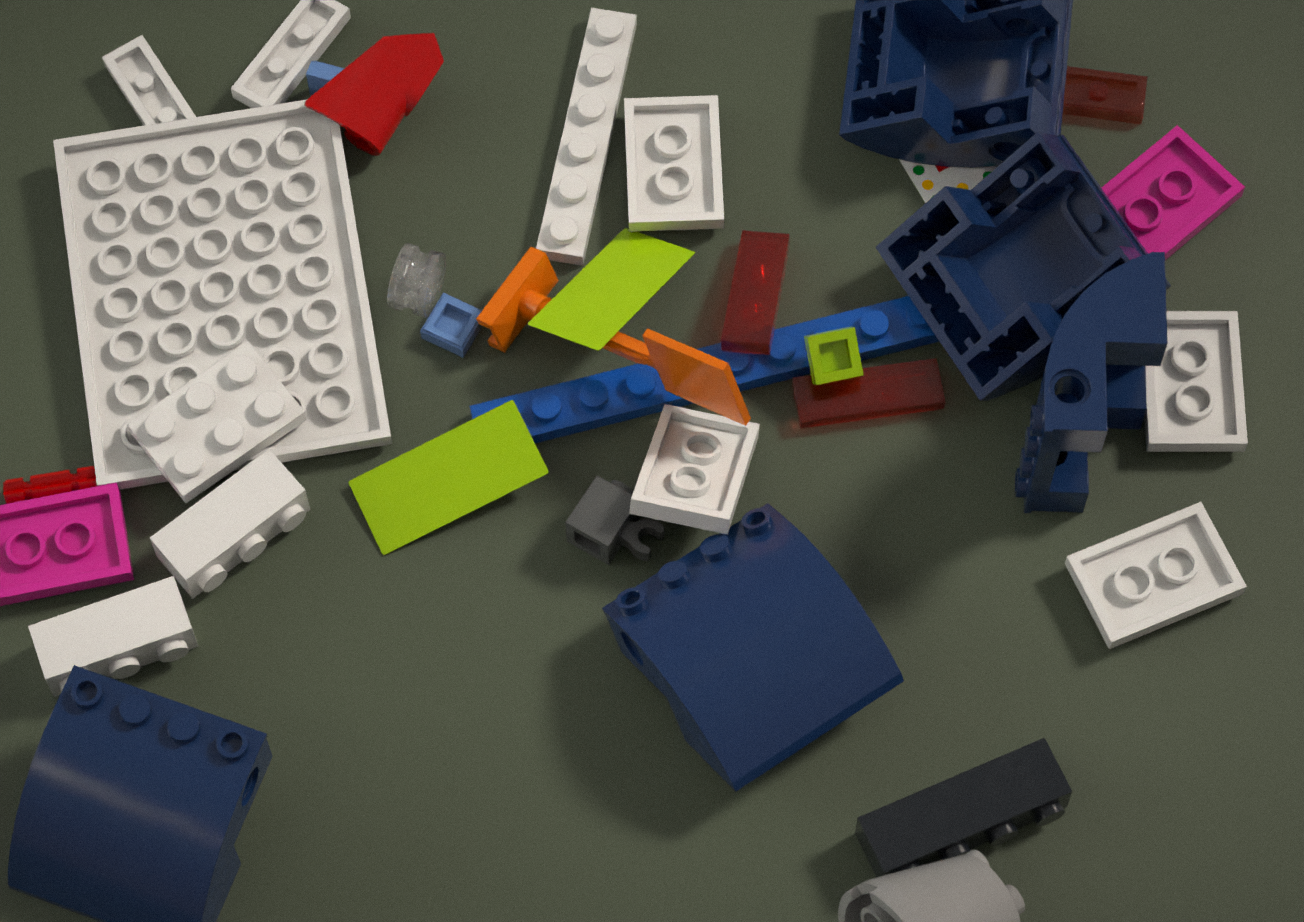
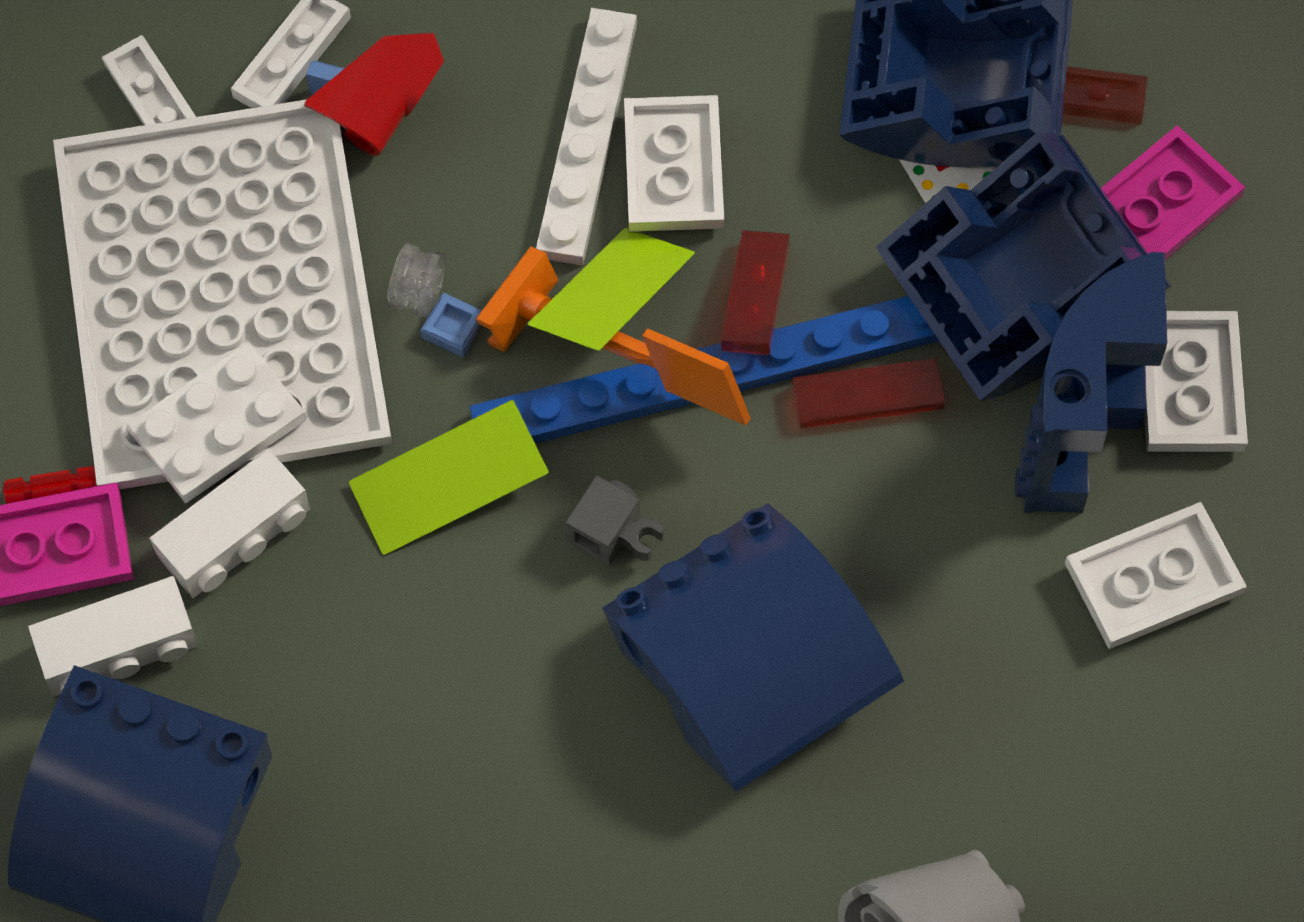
white plate [629,404,760,535] -> none
lime plate [804,327,864,385] -> none
black brick [855,737,1073,877] -> none

